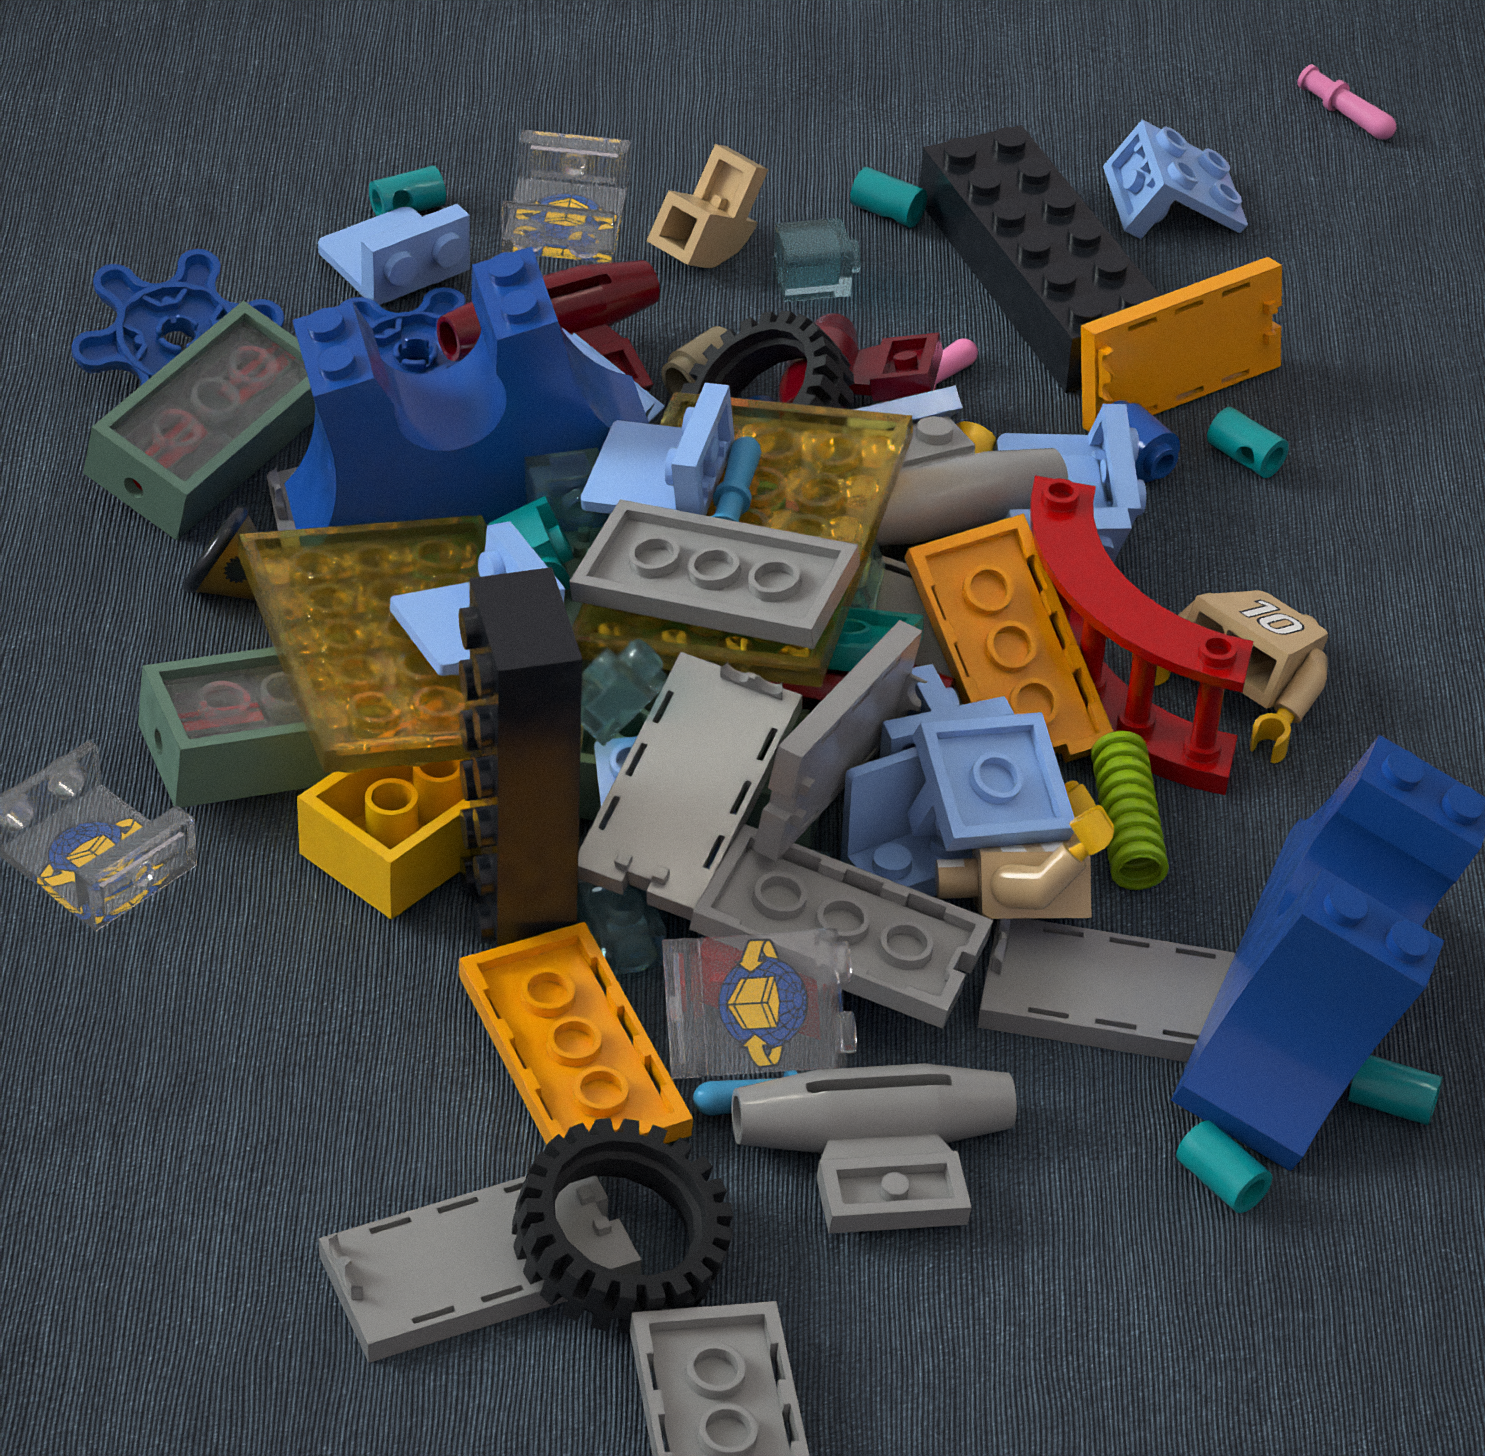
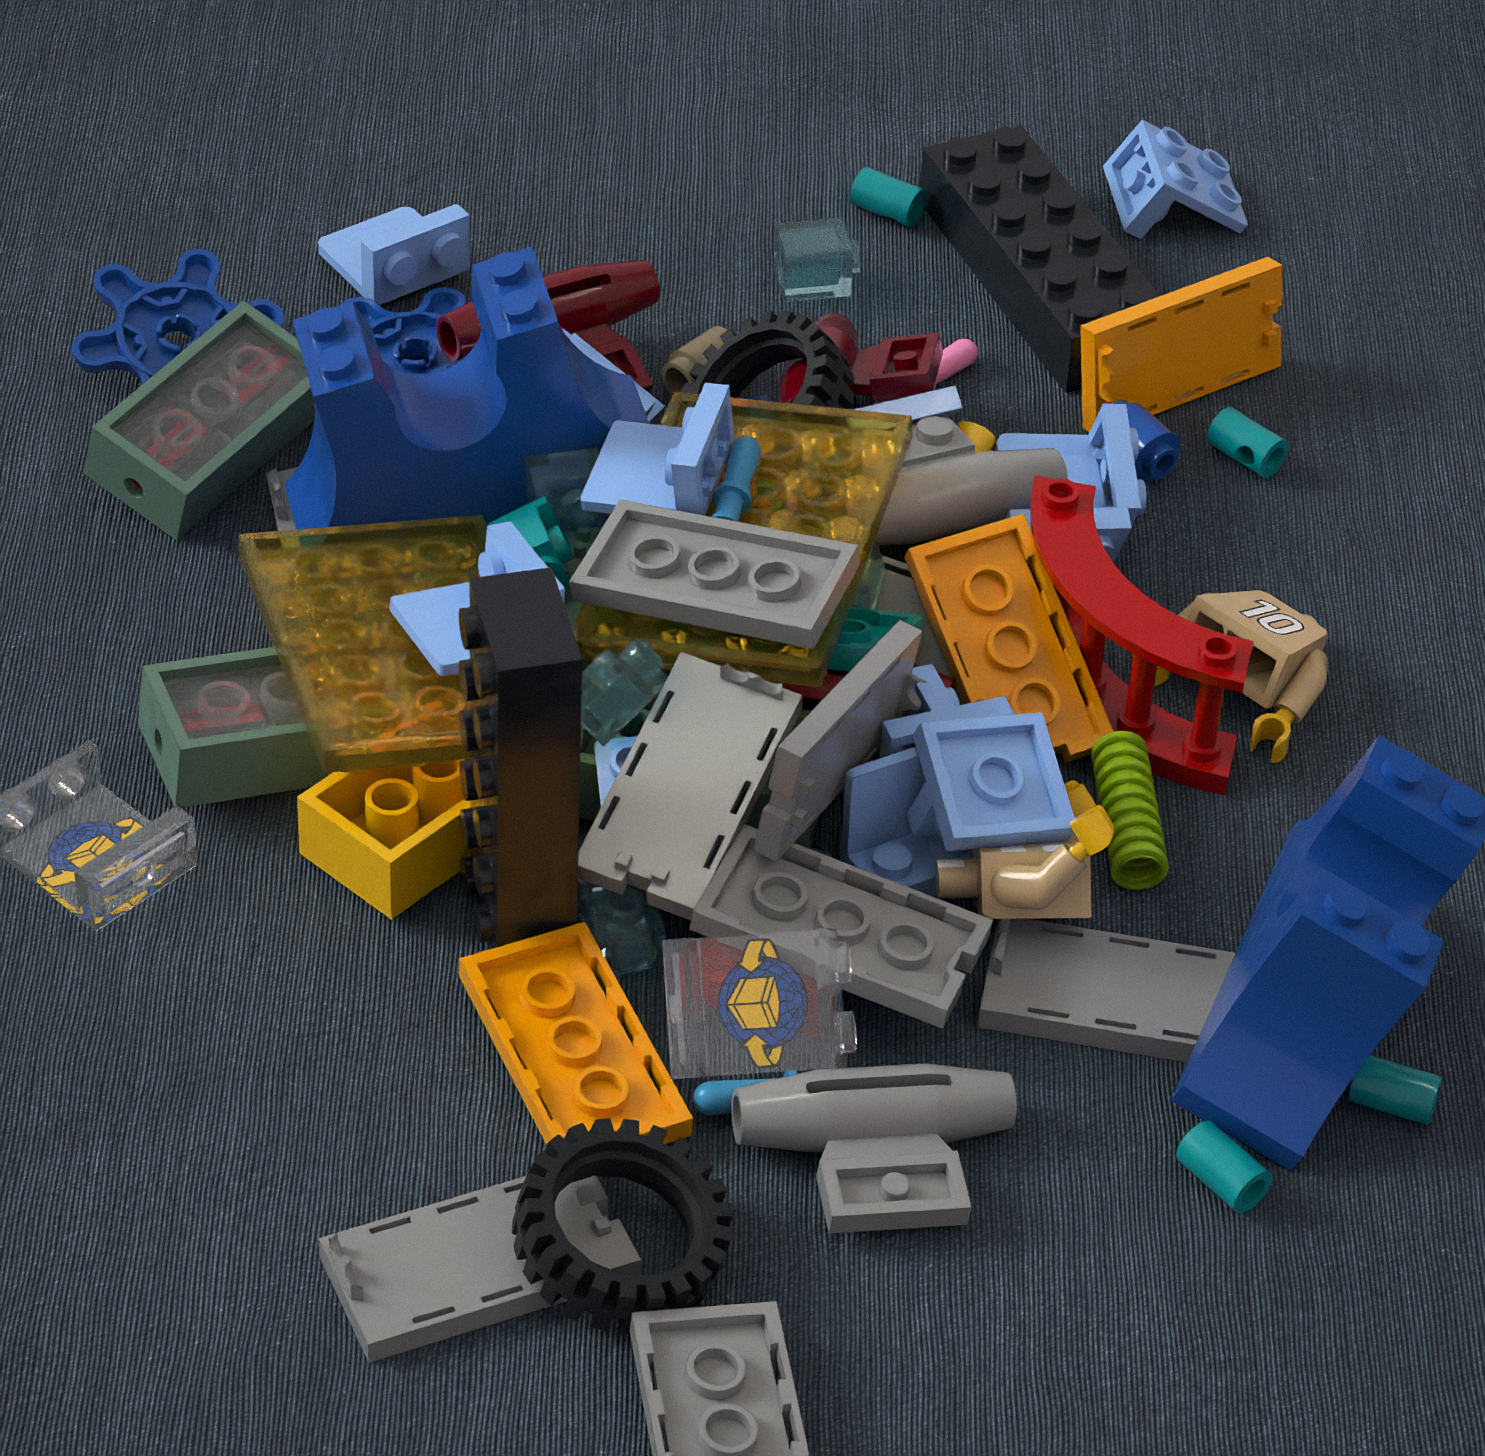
hat [183,504,290,603] -> none
teal piece [369,165,446,216] -> none
clear panel [502,130,631,263] -> none
tan brick [647,144,769,268] -> none
bright pink piece [1297,64,1396,140] -> none

